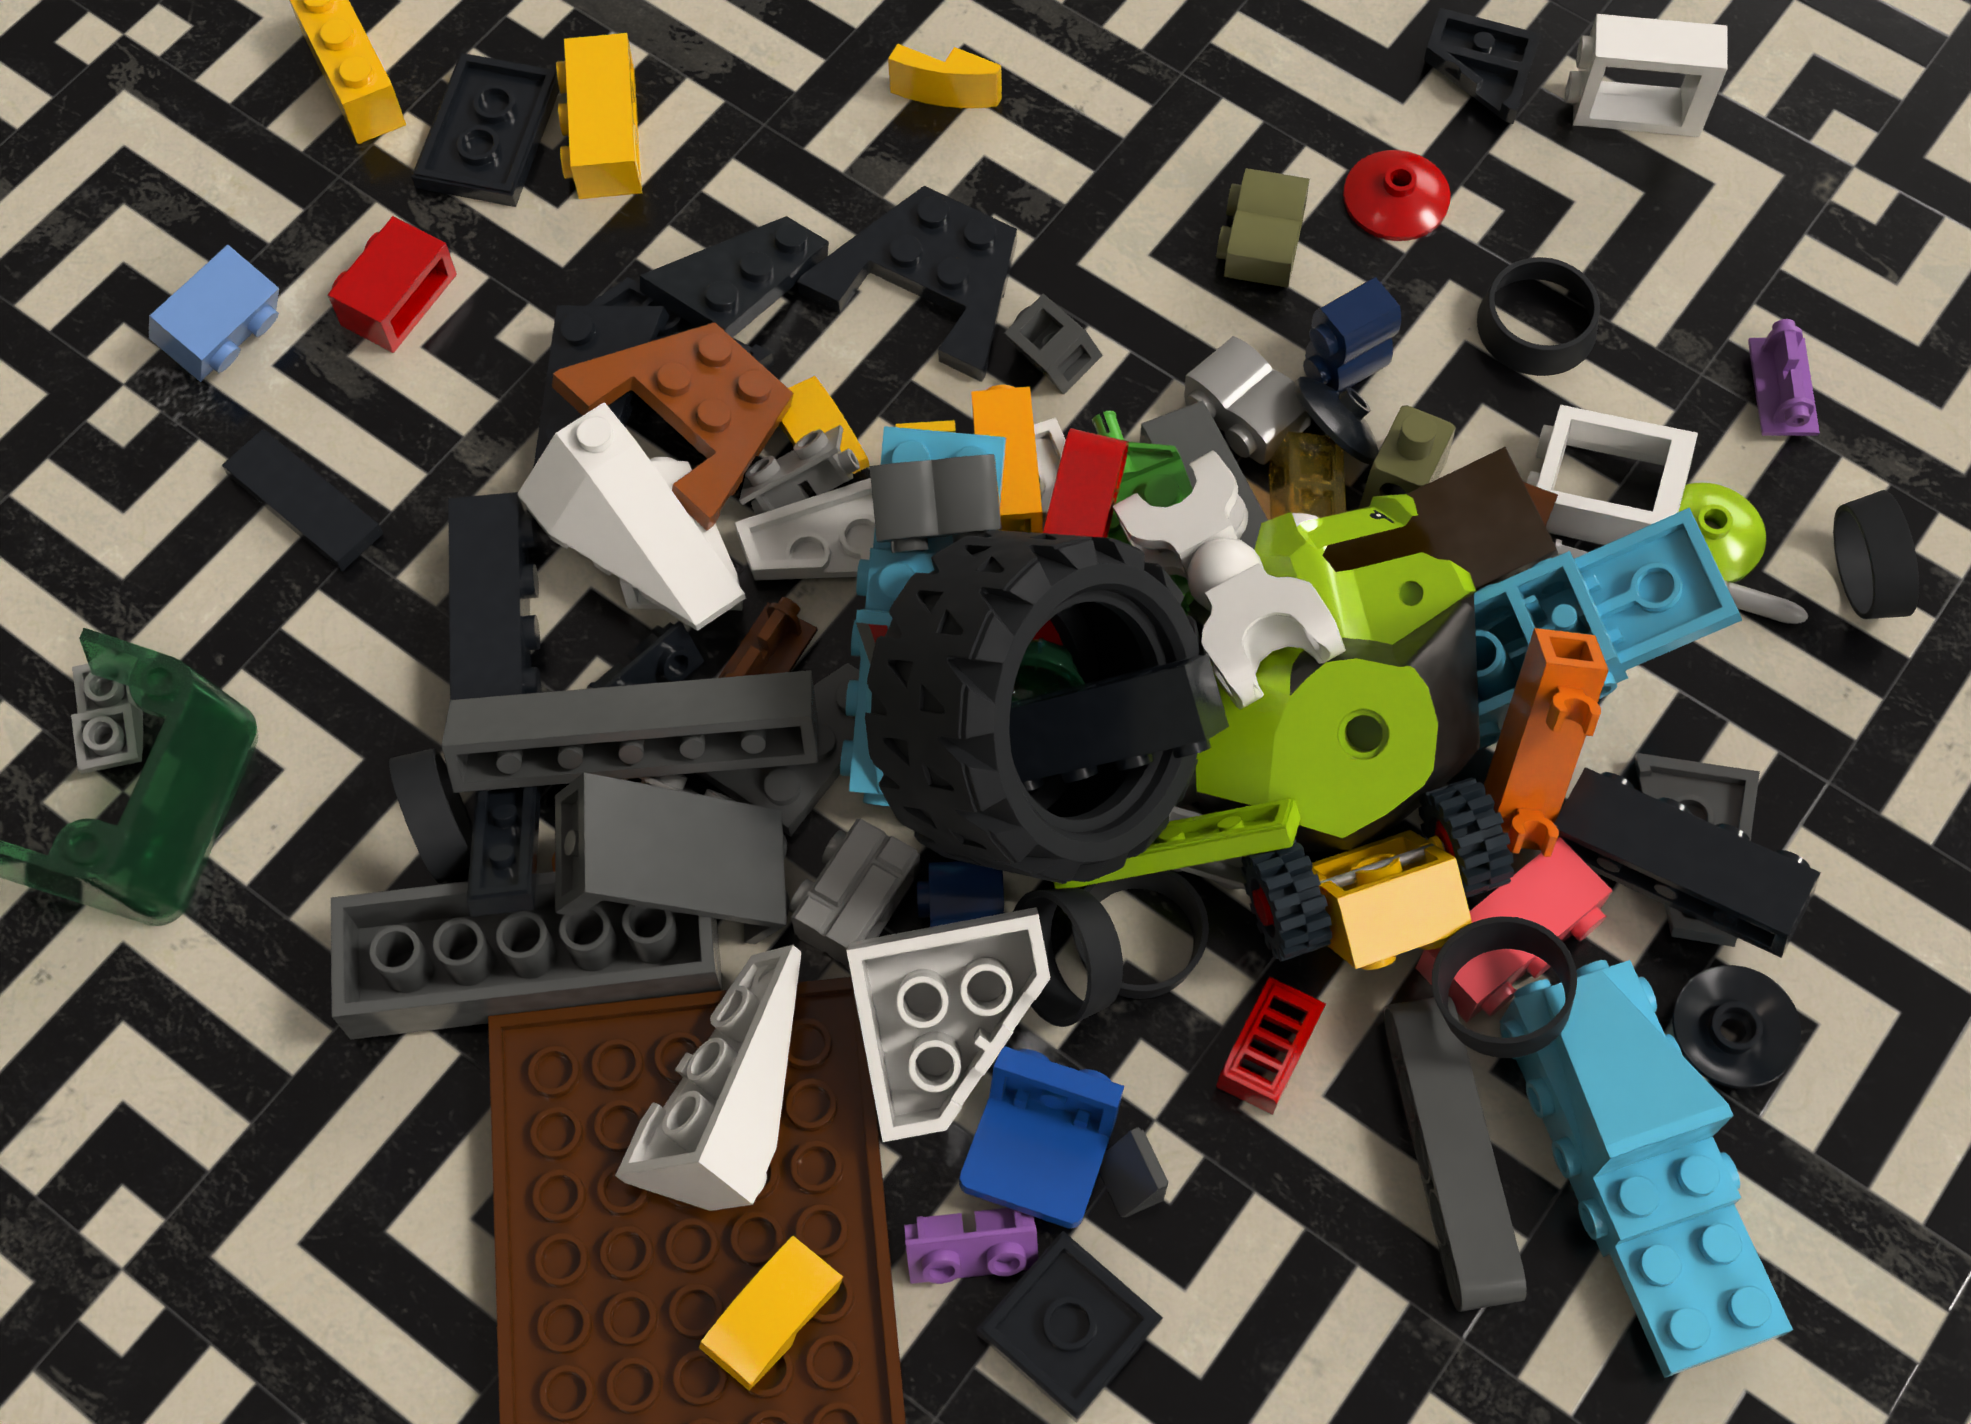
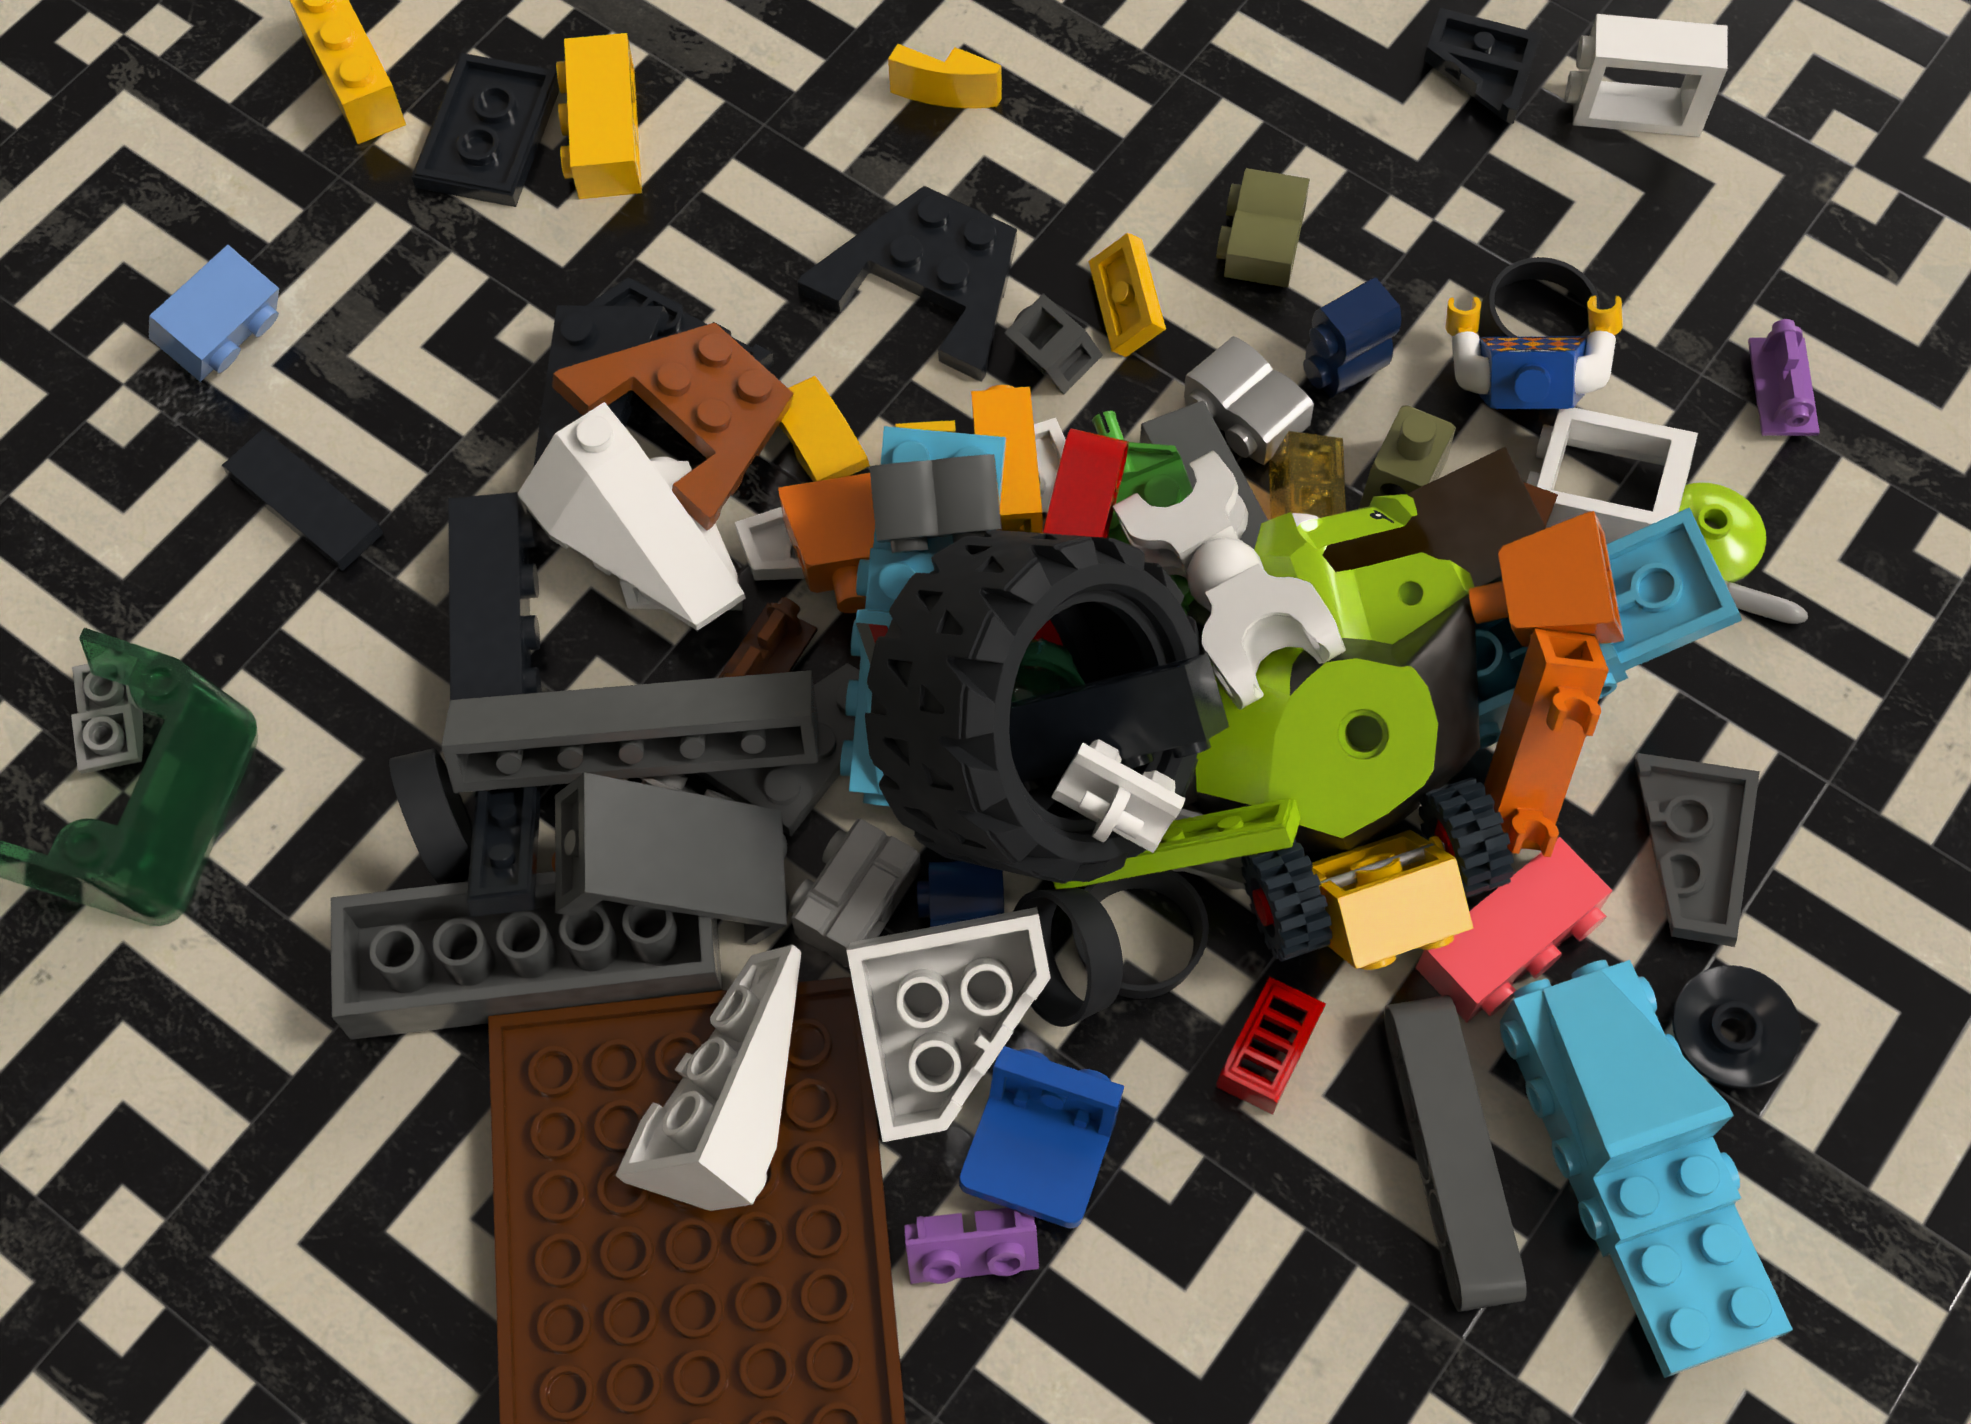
red brick [328,216,457,353] -> none
black hinge [587,621,705,689] -> none
black wing [640,216,829,338] -> none
yellow slope [699,1236,843,1391] -> none
light grey hinge [739,425,860,515] -> none
black plate [976,1231,1163,1423] -> none
dark grey slope [1099,1127,1168,1217] -> none
black dish [1294,376,1379,465] -> none
red dish [1343,150,1451,241] -> none
black tyre [1431,916,1577,1058] -> none
black brick [1554,767,1821,958] -> none
black tyre [1833,490,1919,619] -> none
none -> orange torso [778,473,875,613]
none -> white hips [1051,739,1185,853]
none -> yellow plate [1088,233,1166,357]
none -> torso [1445,296,1623,409]
none -> orange torso [1469,511,1624,647]

